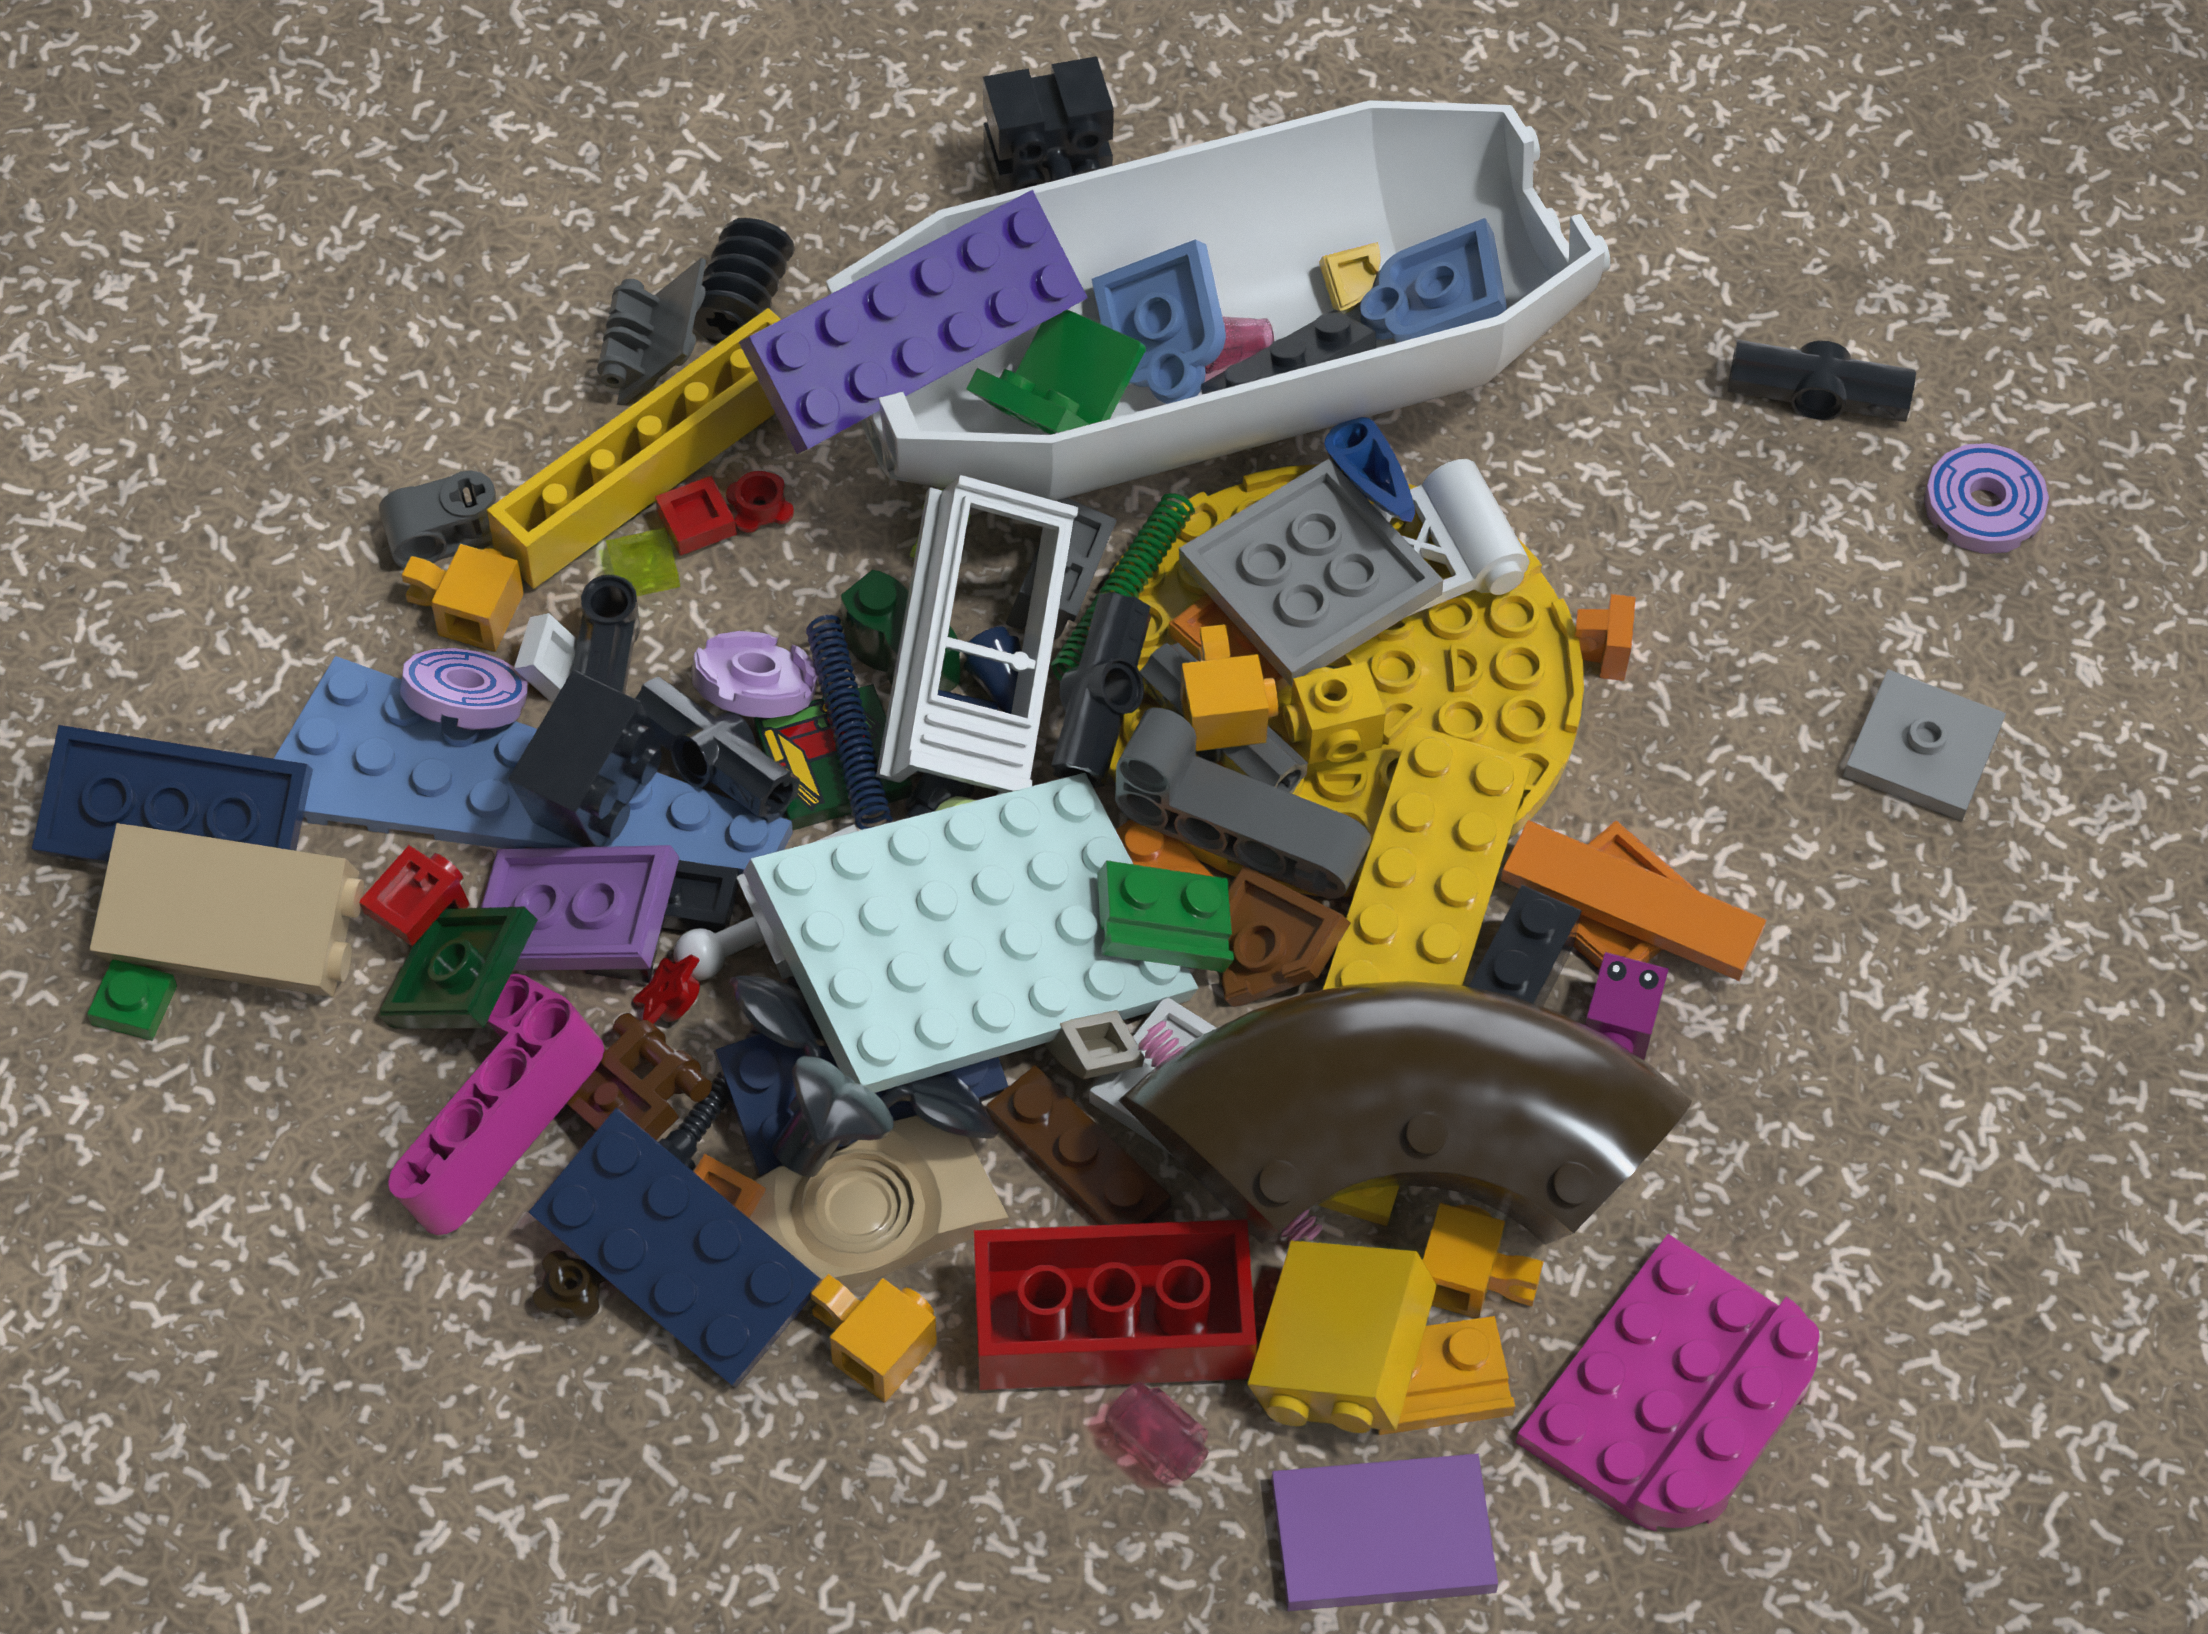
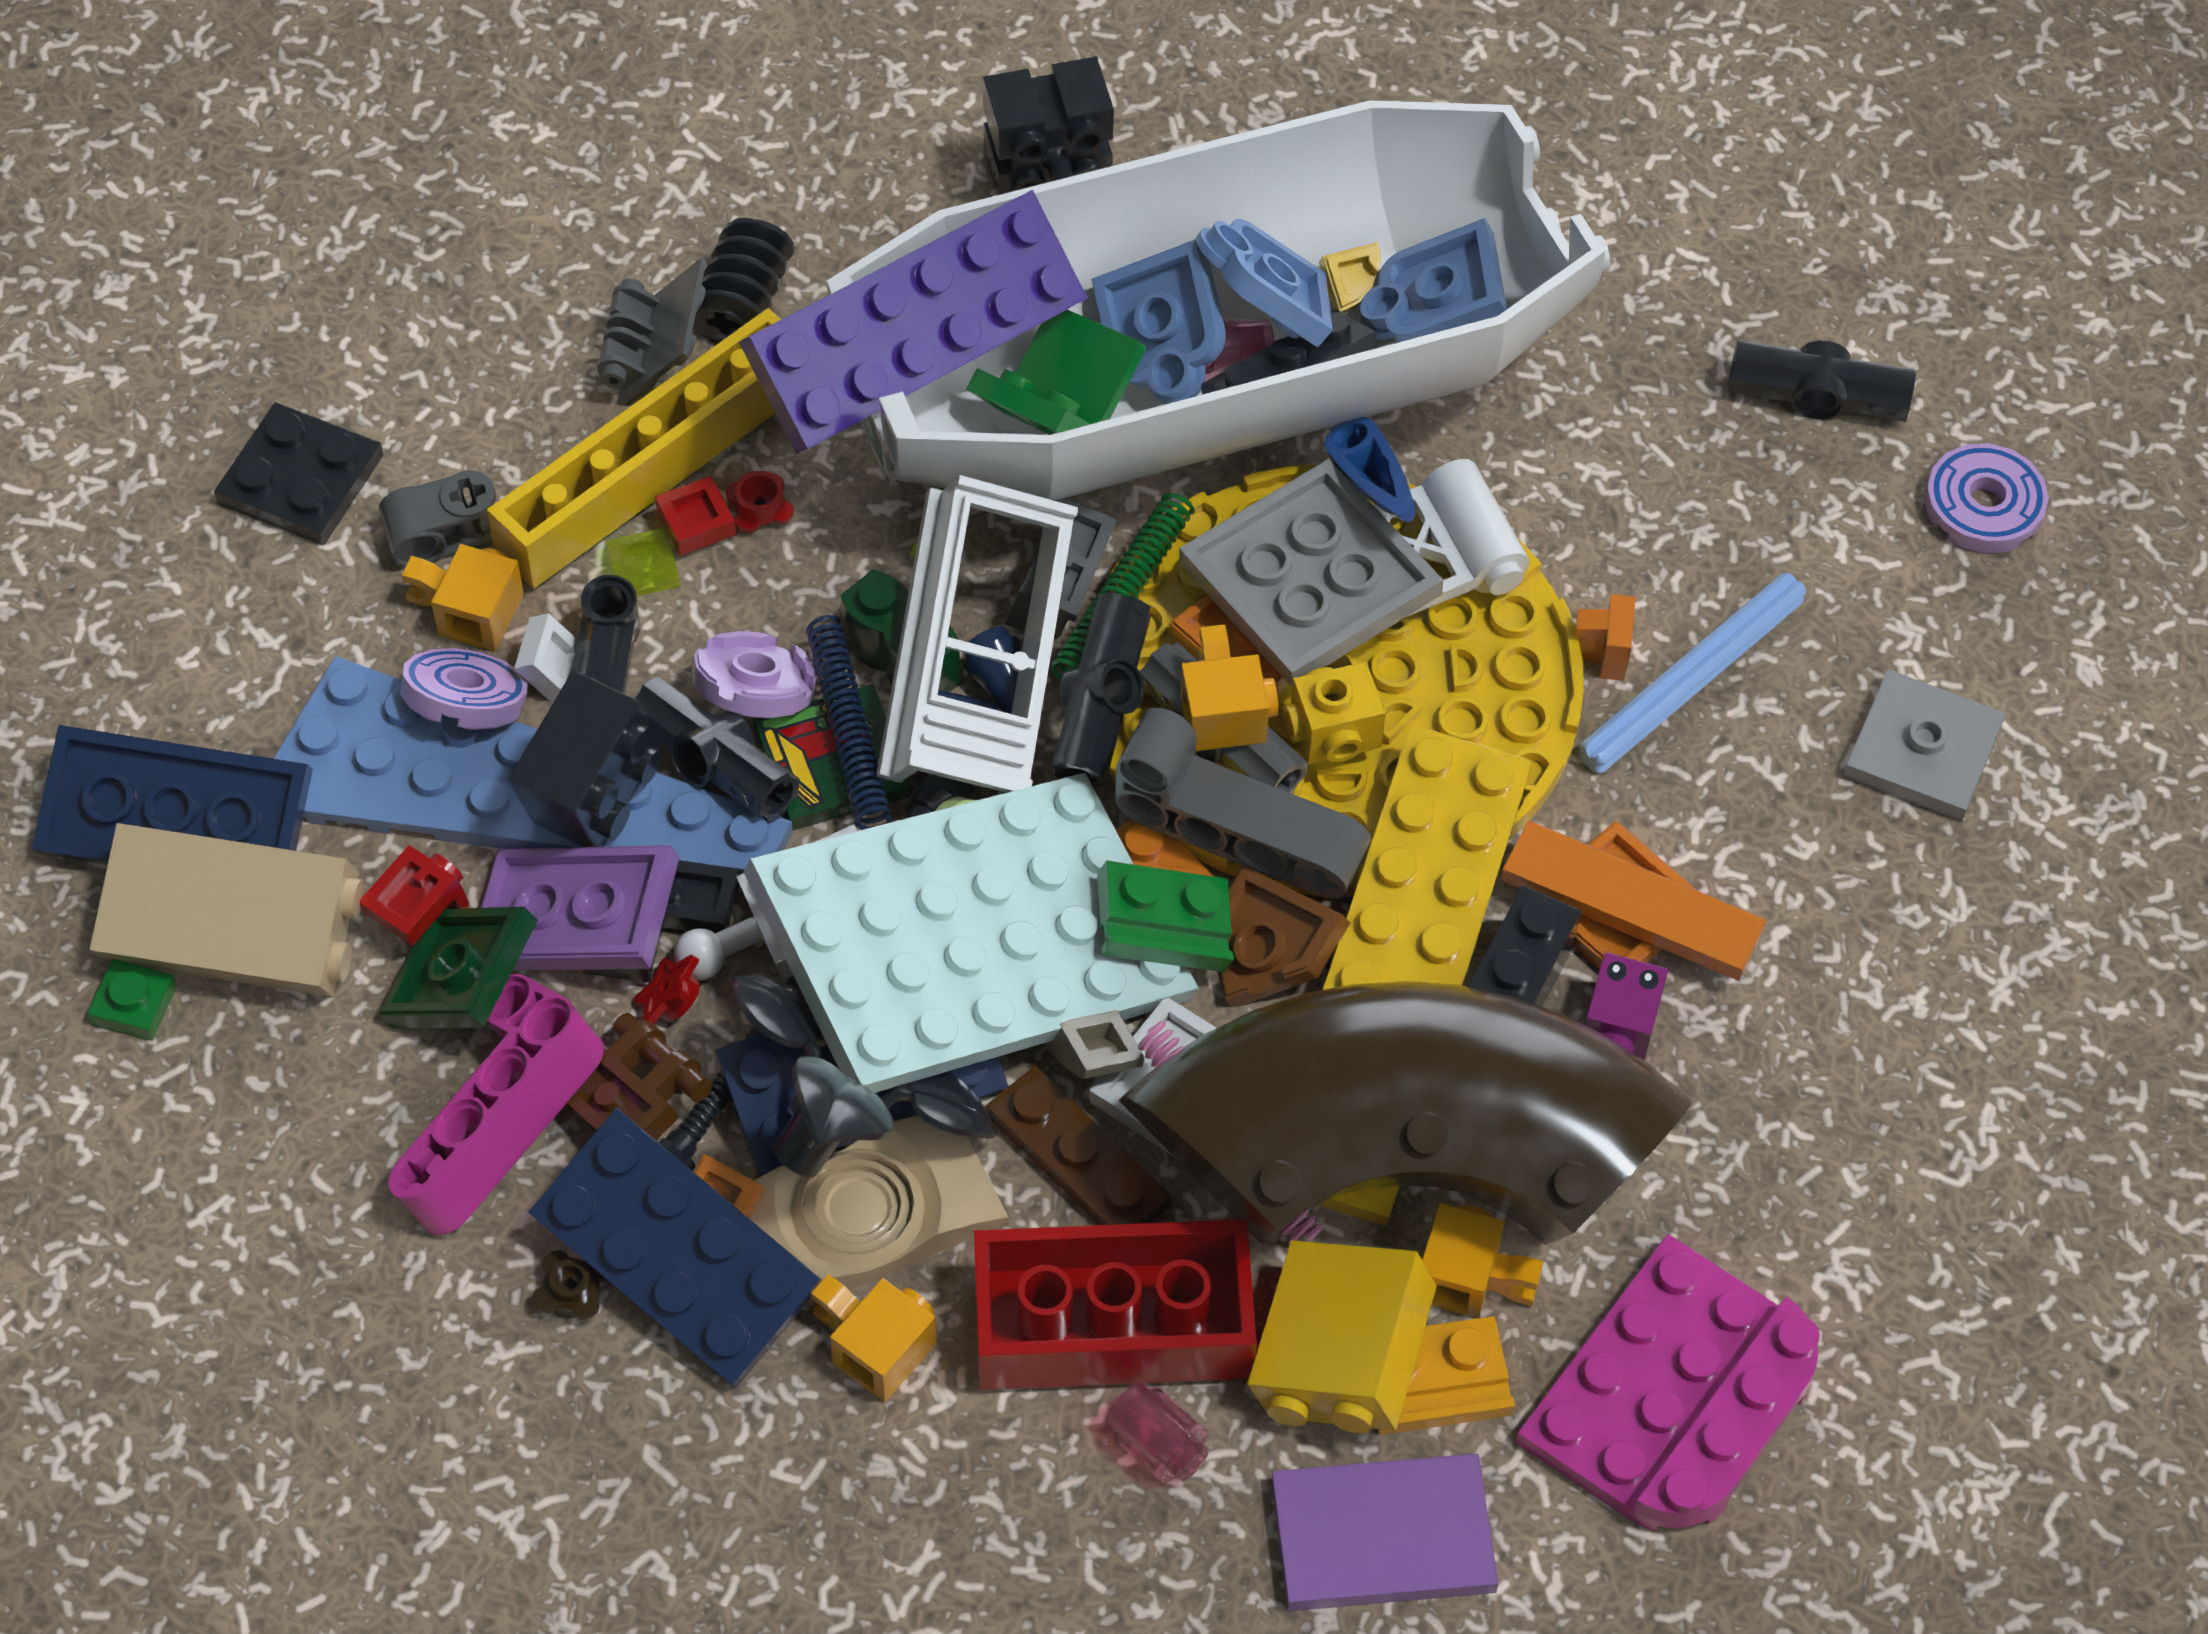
none -> black plate [214,402,384,545]
none -> medium blue plate [1195,219,1333,347]
none -> light blue axle [1578,573,1806,774]

